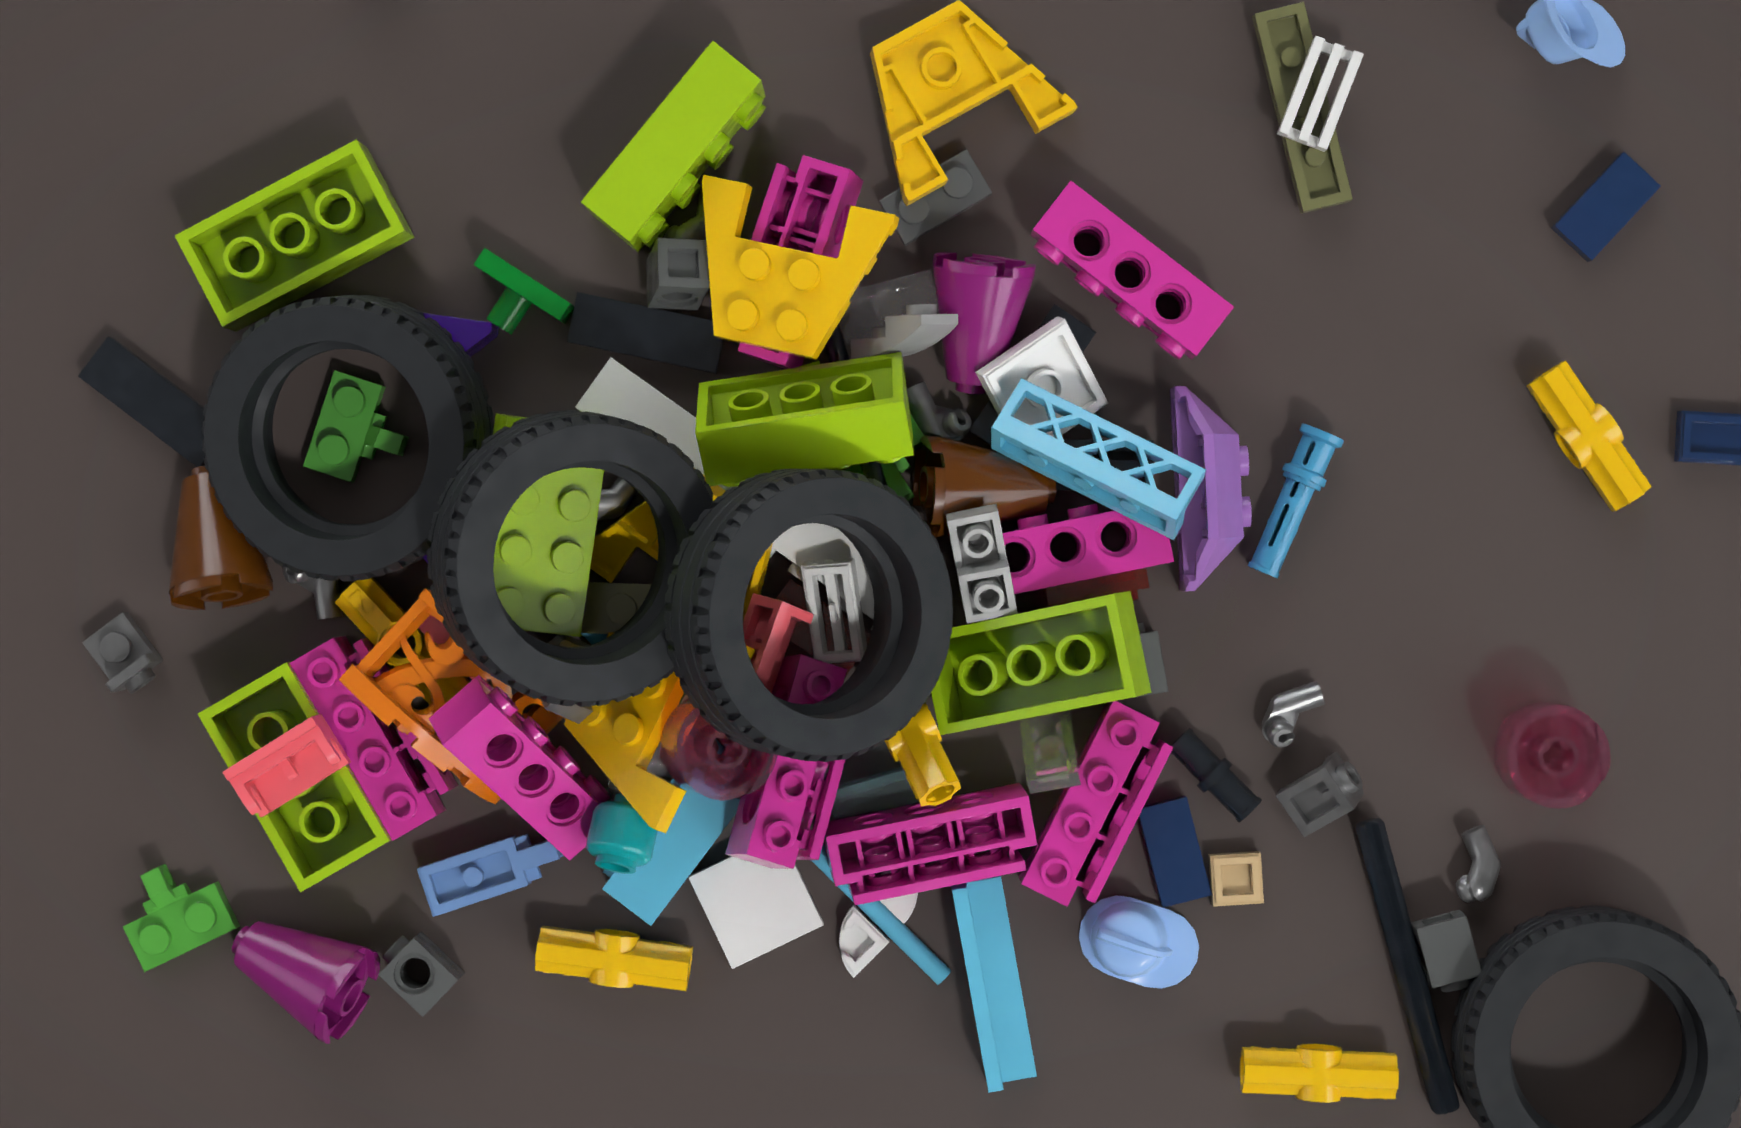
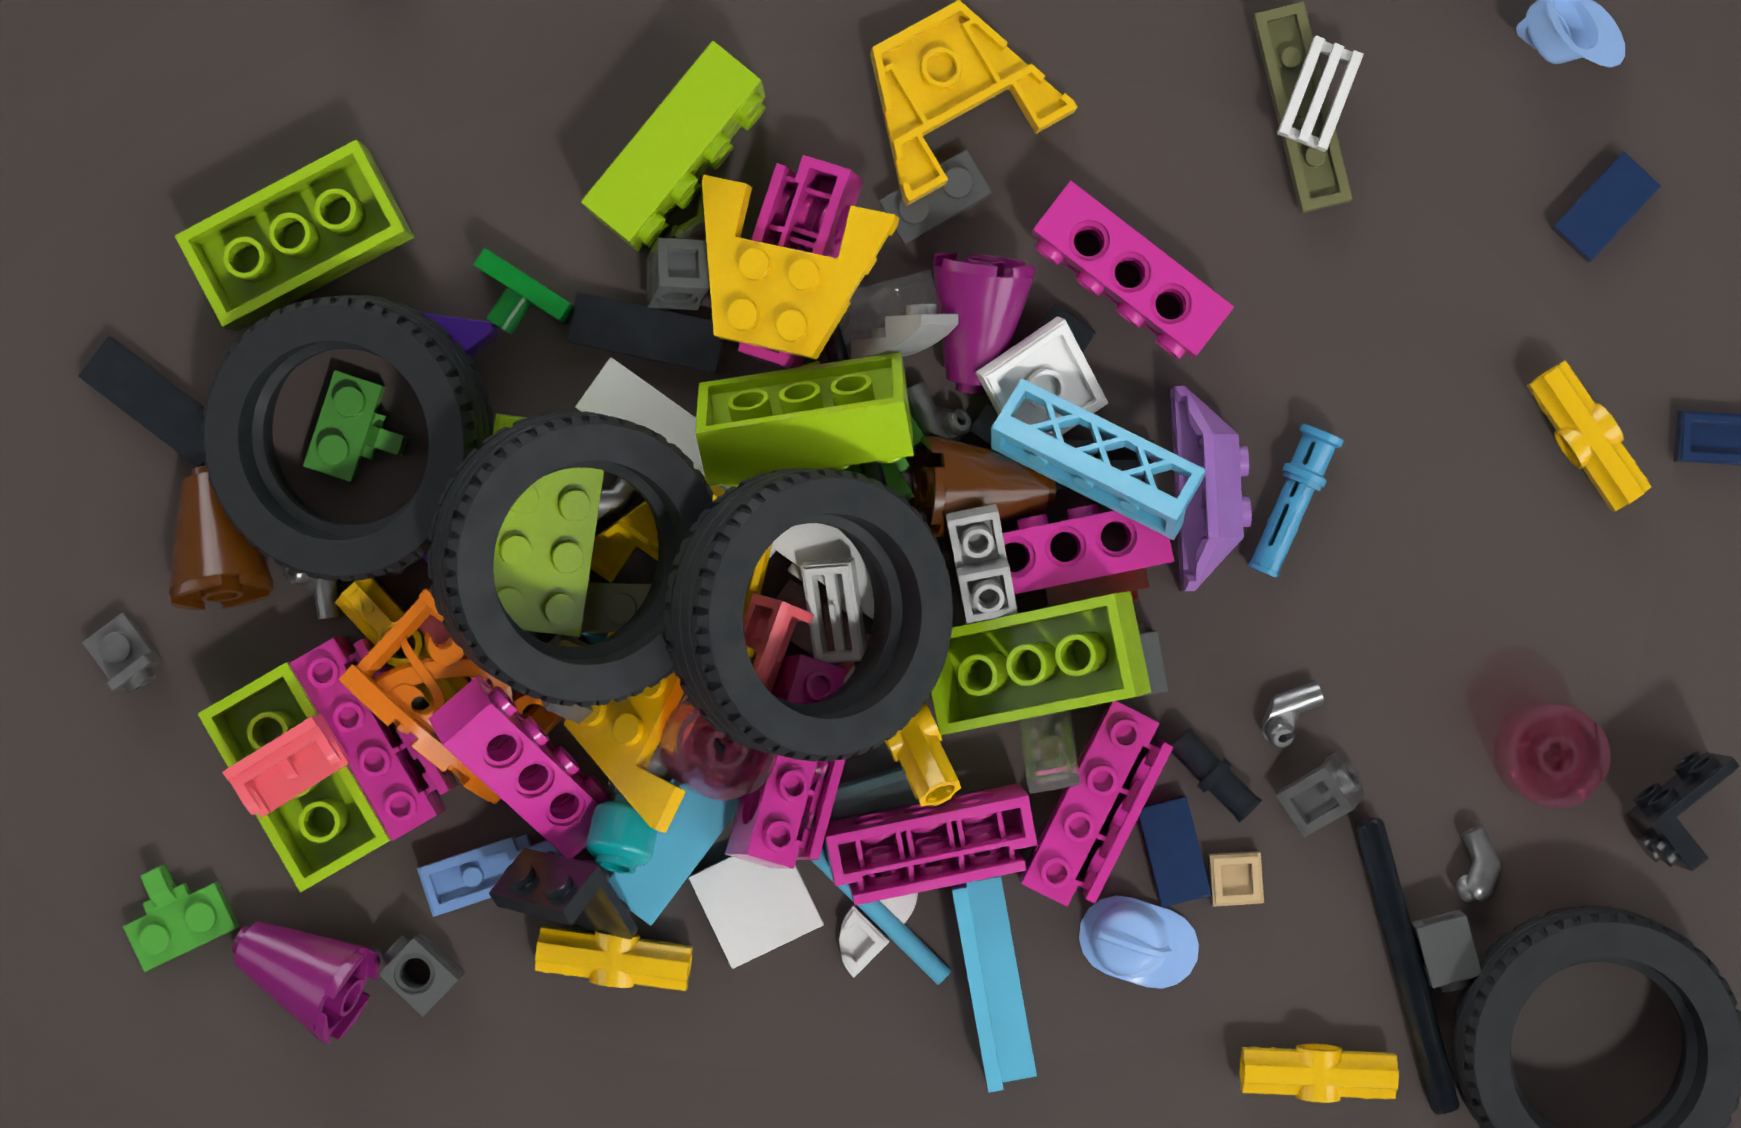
none -> black bracket [489,848,638,940]
none -> black bracket [1626,751,1740,871]

